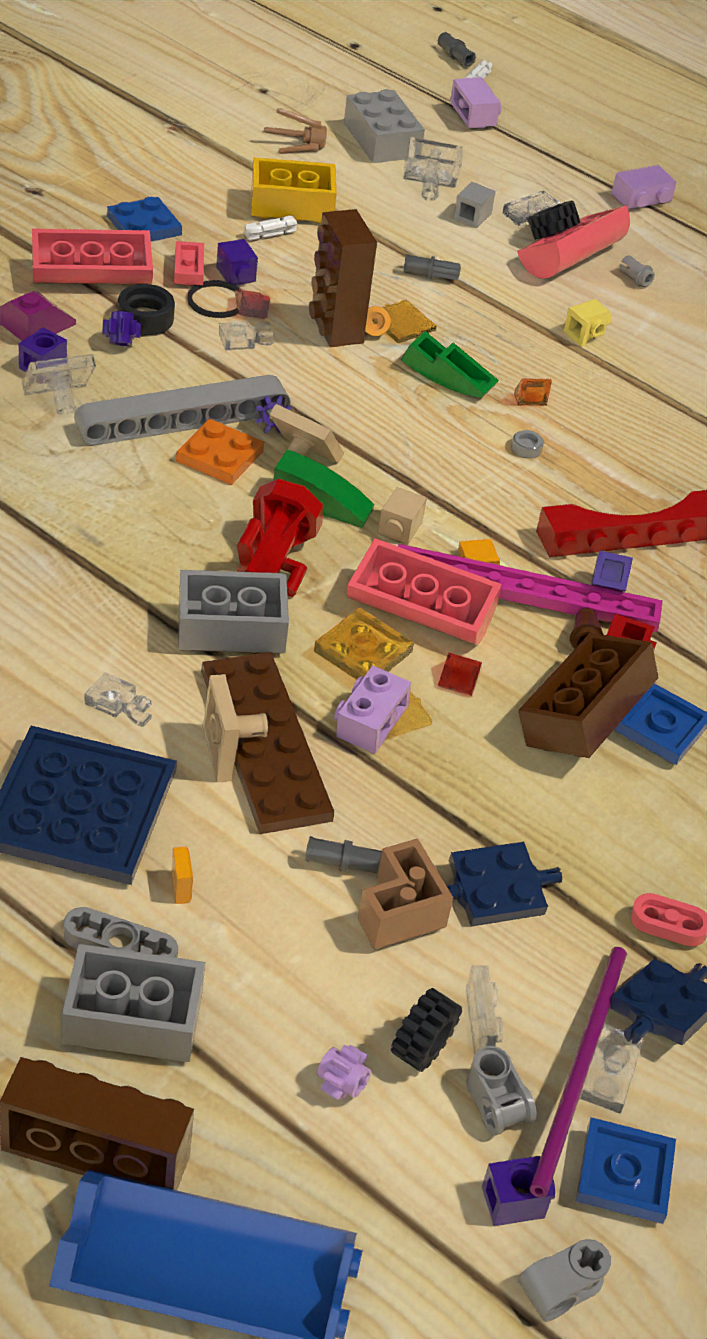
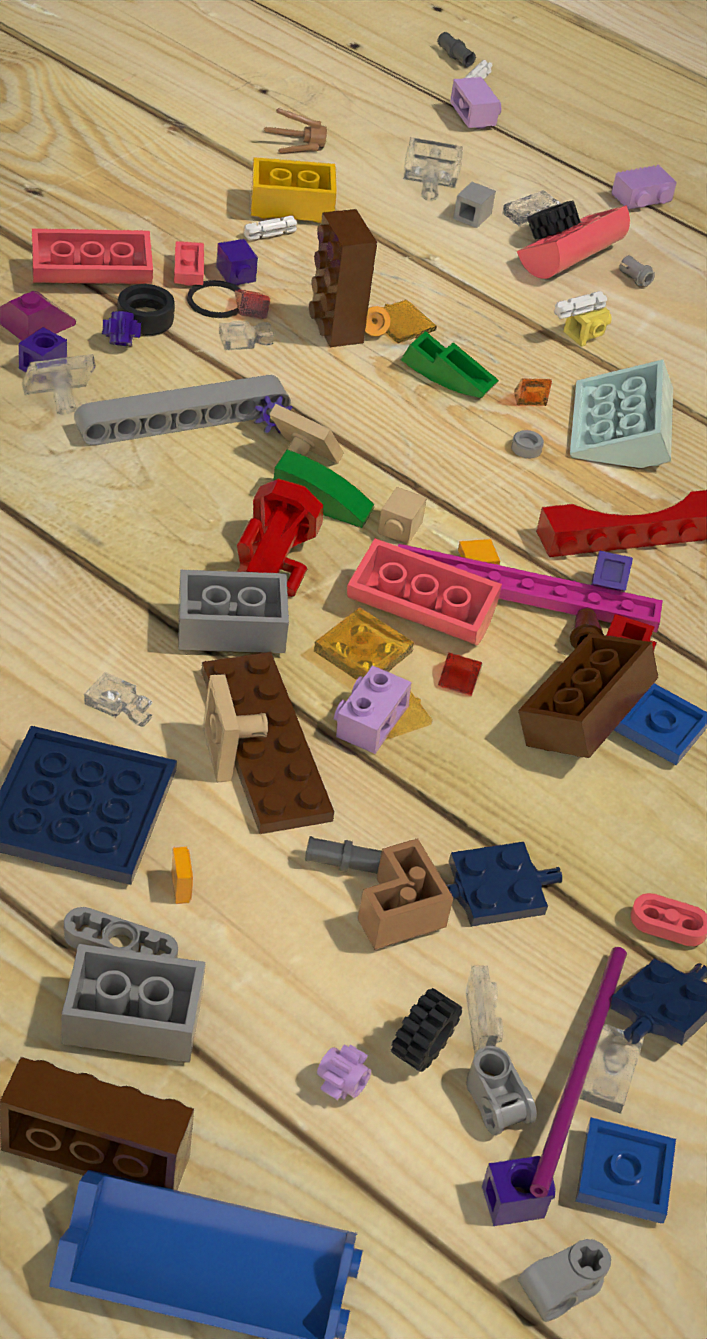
blue plate [107,197,182,242] -> none
orange plate [176,418,264,485] -> none
light grey brick [344,89,425,163] -> none
dark grey axle [404,254,461,280] -> none
none -> white axle [554,291,607,319]
none -> light aqua slope [570,360,673,468]

